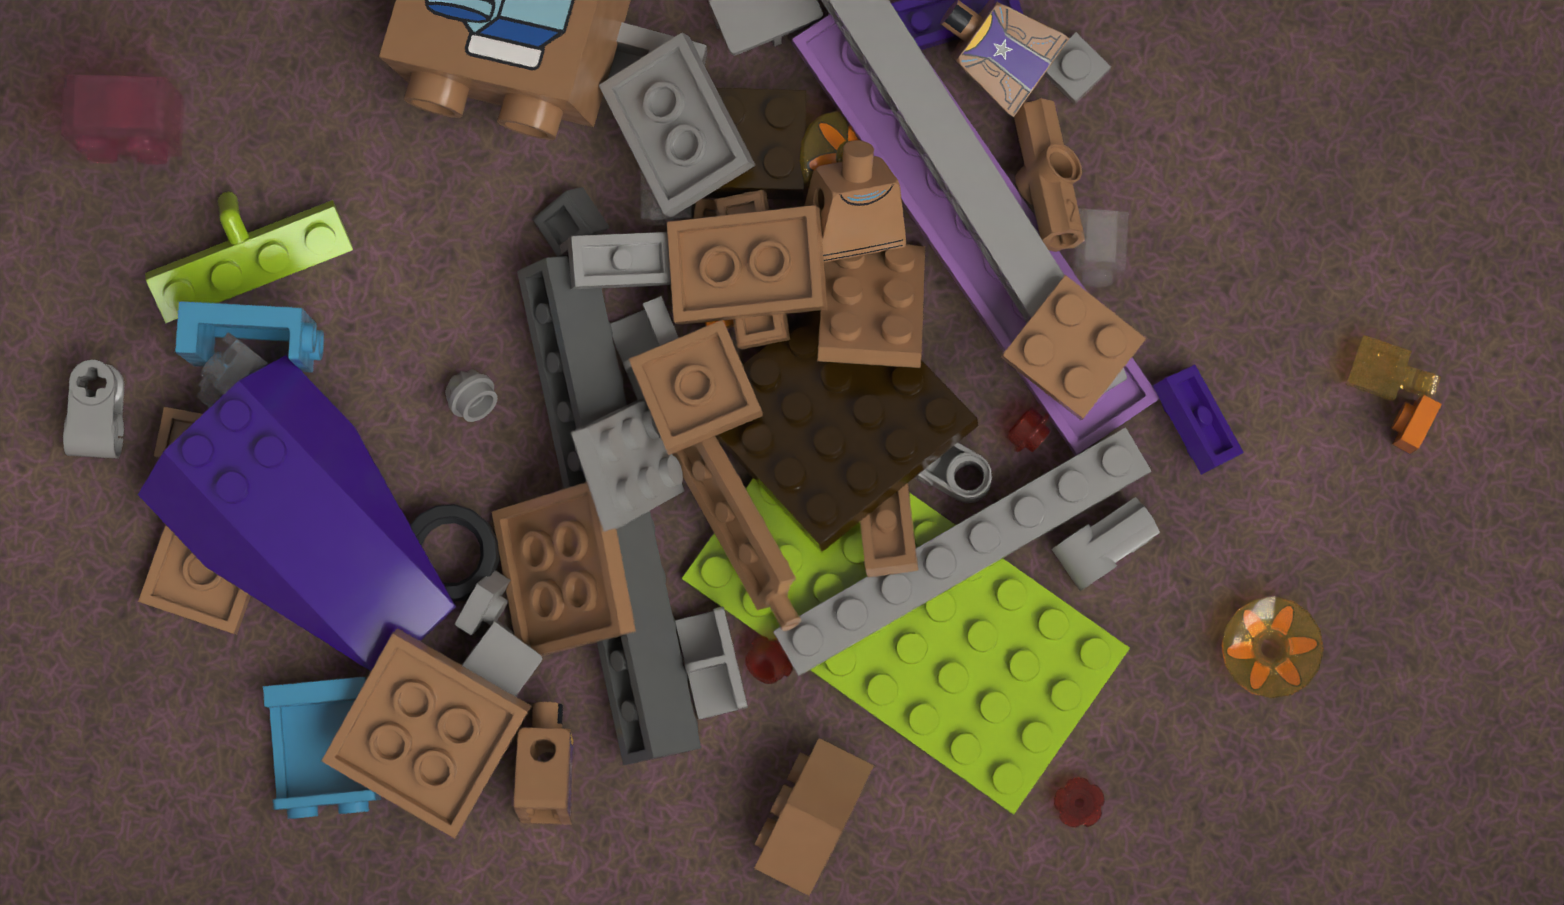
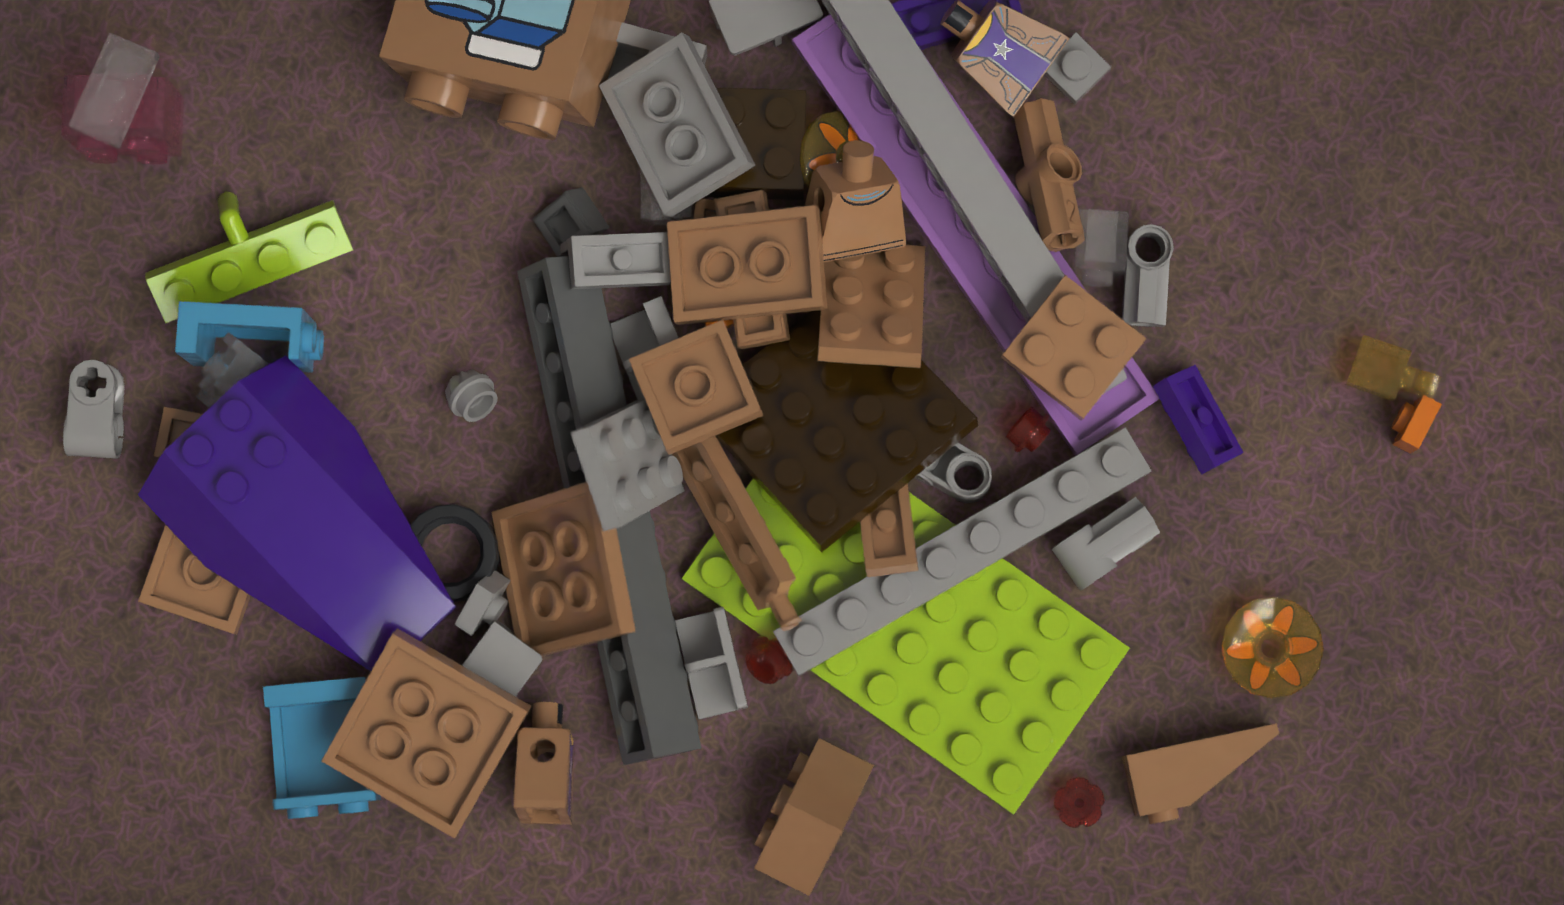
none -> clear plate [68,32,160,149]
none -> light grey piece [1122,224,1174,327]
none -> medium nougat slope [1122,724,1279,824]

